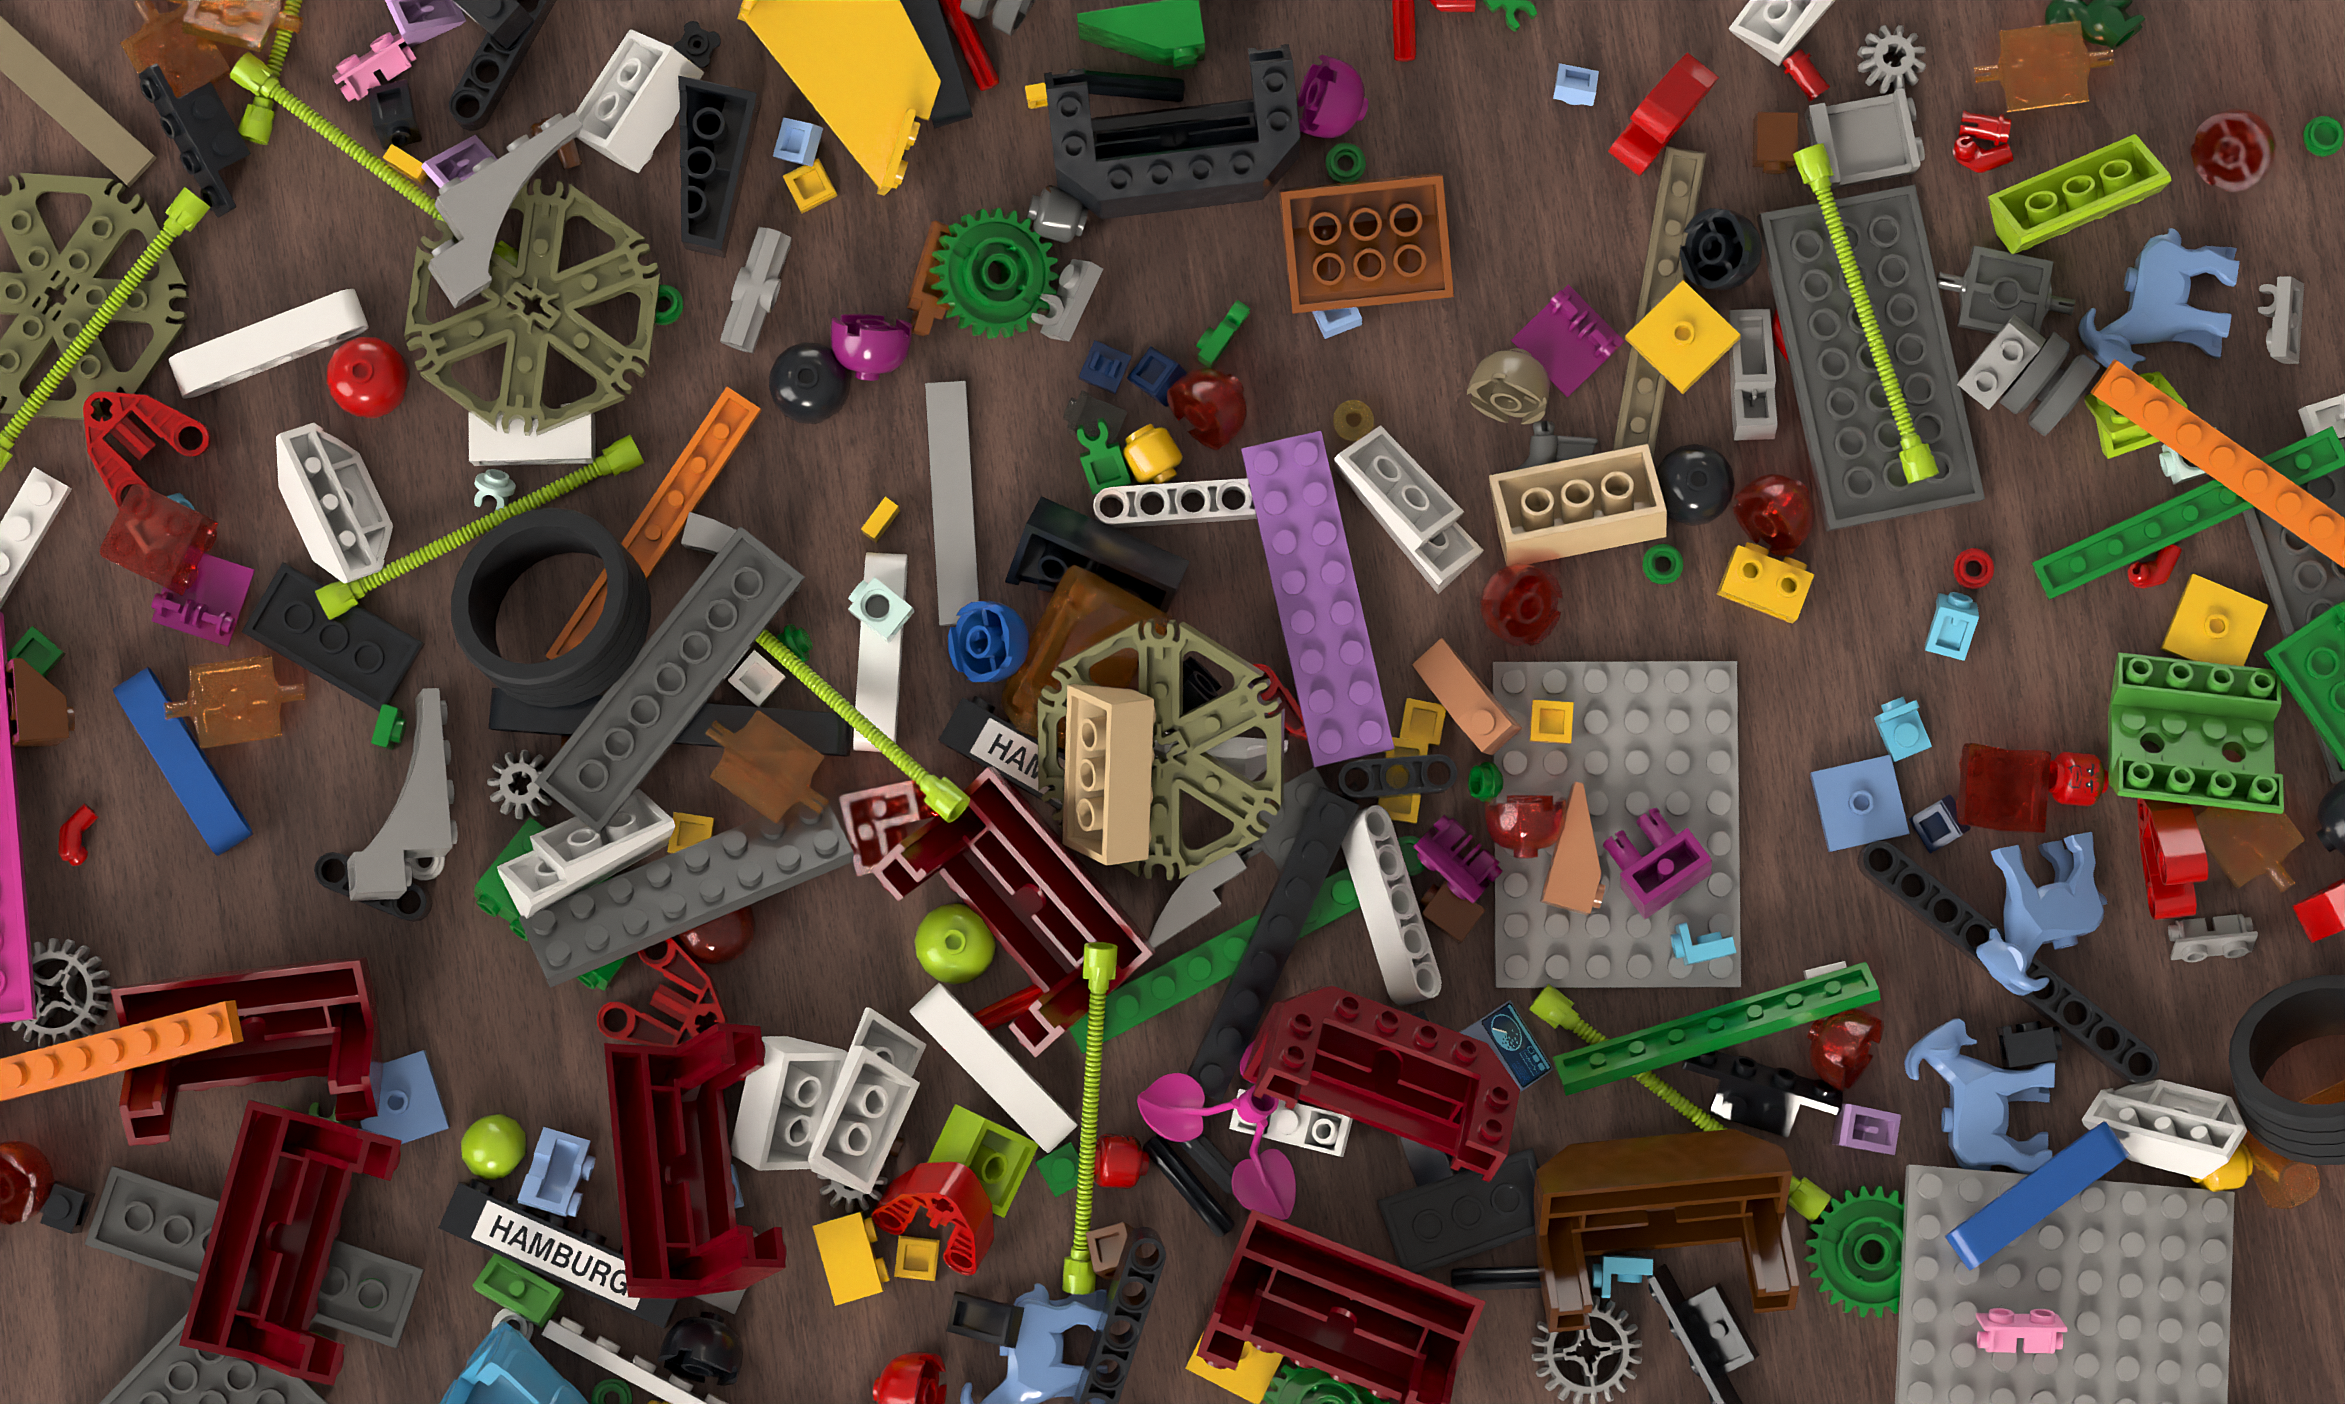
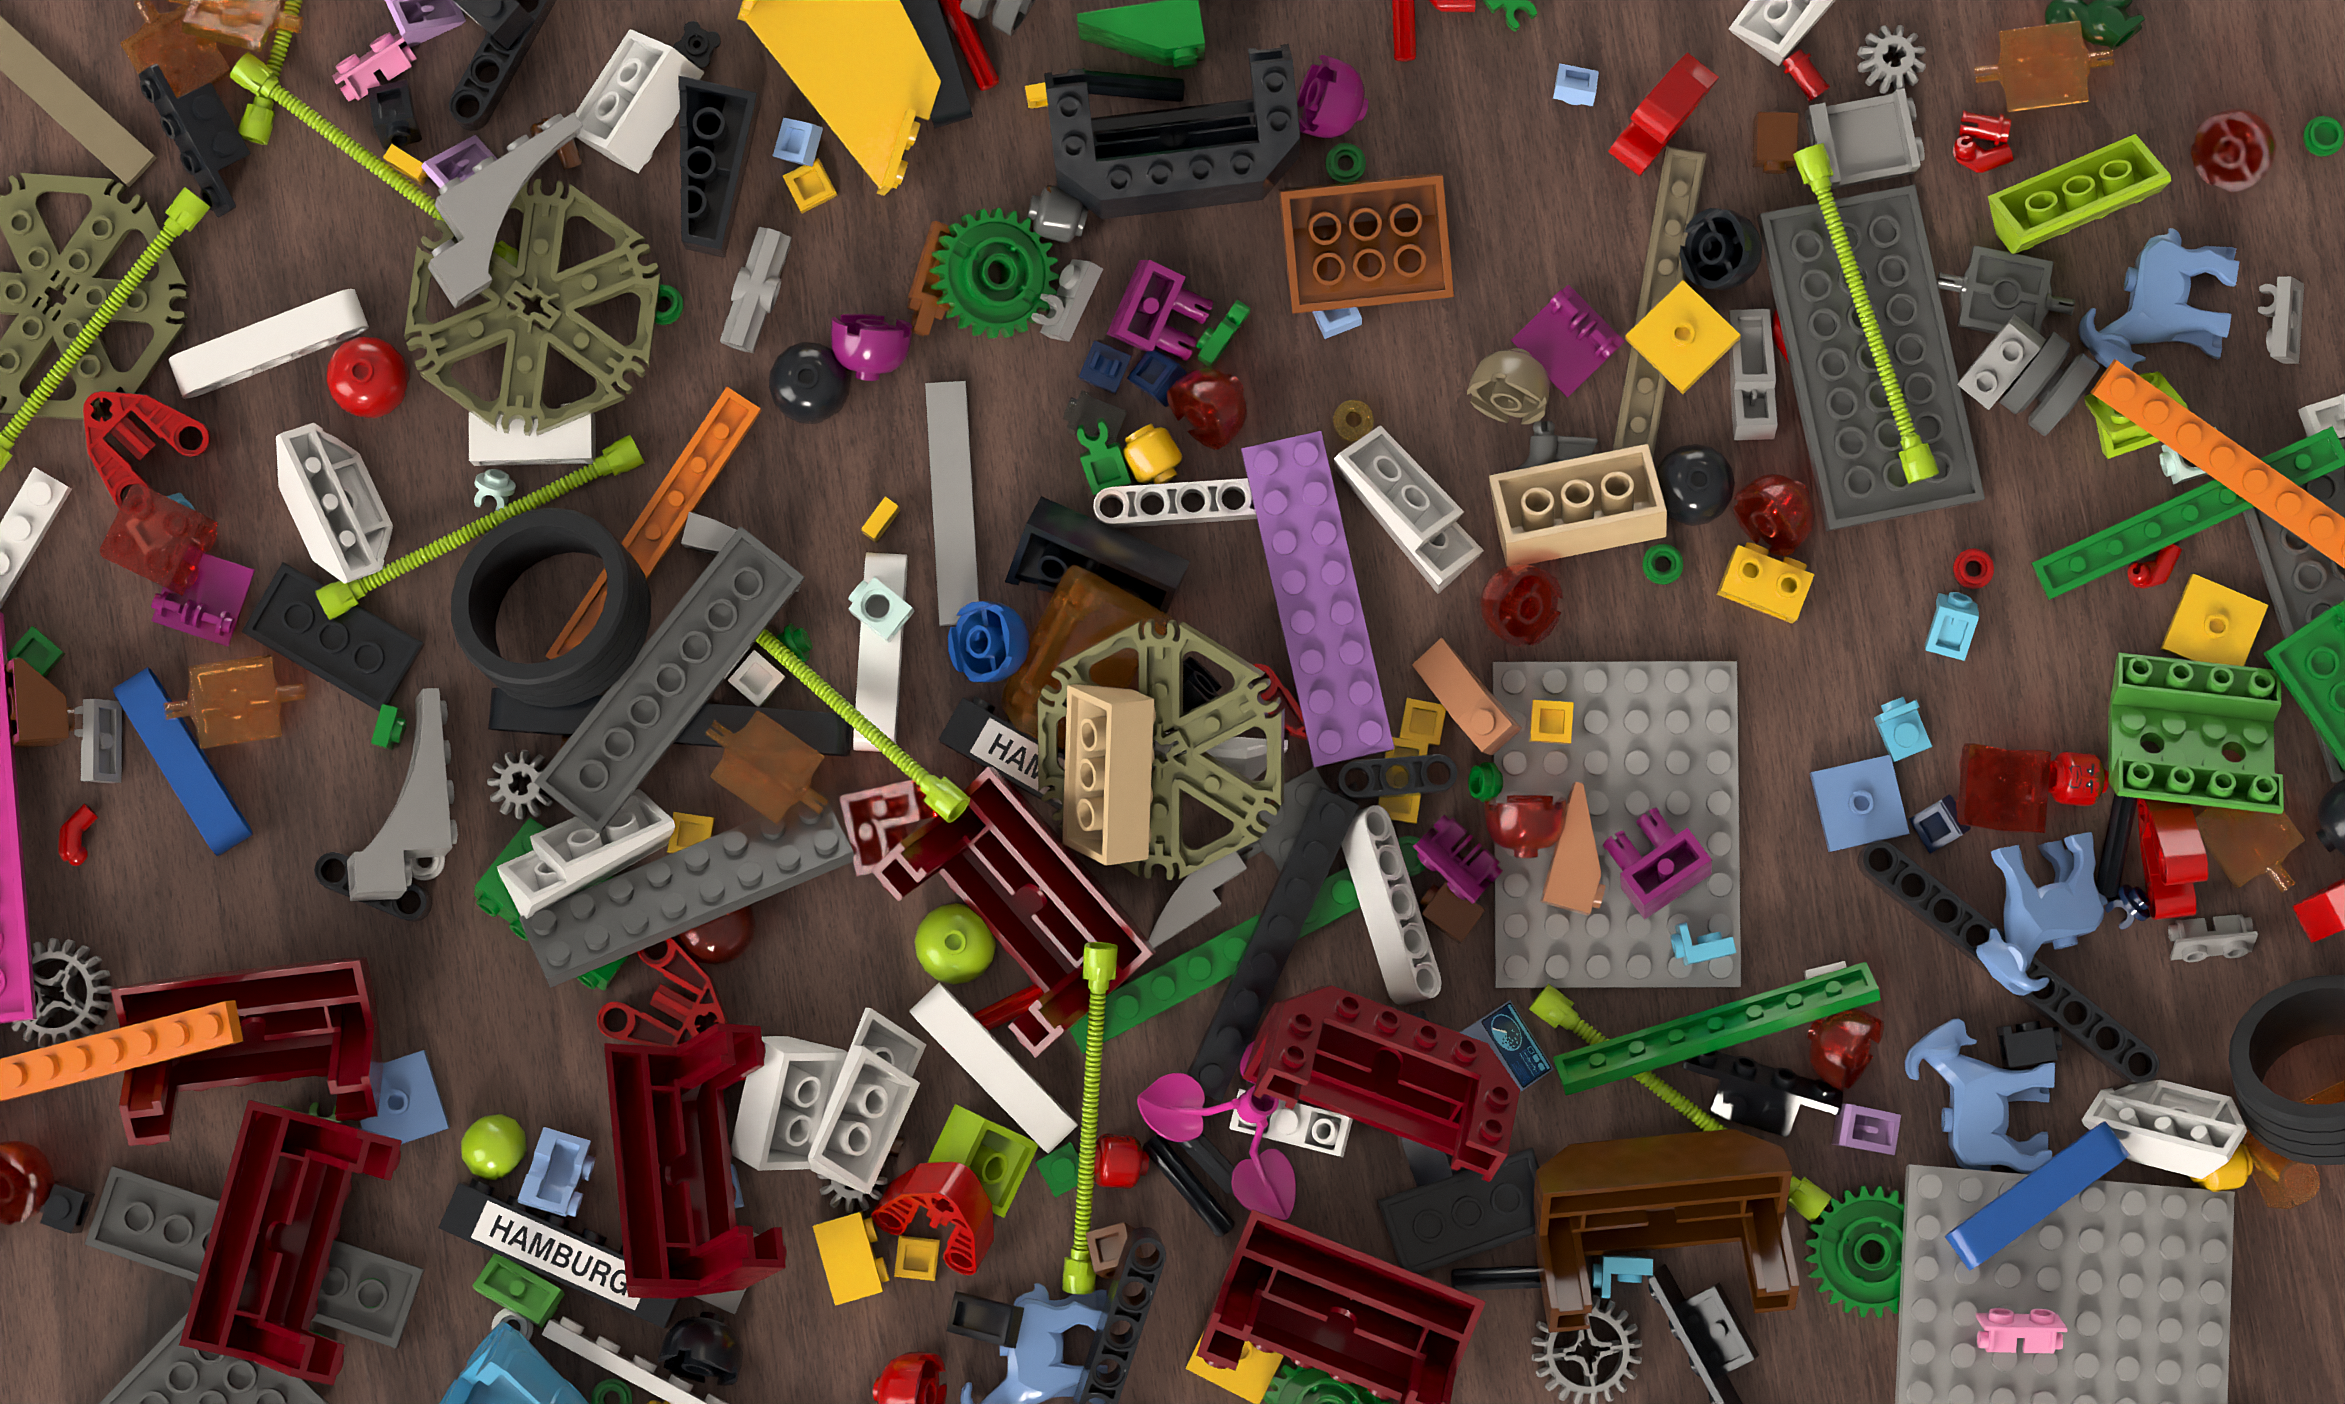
none -> light grey plate [74,699,122,783]
none -> magenta brick [1107,260,1213,361]
none -> black axle [2096,793,2137,898]
none -> dark blue plate [2105,884,2151,929]

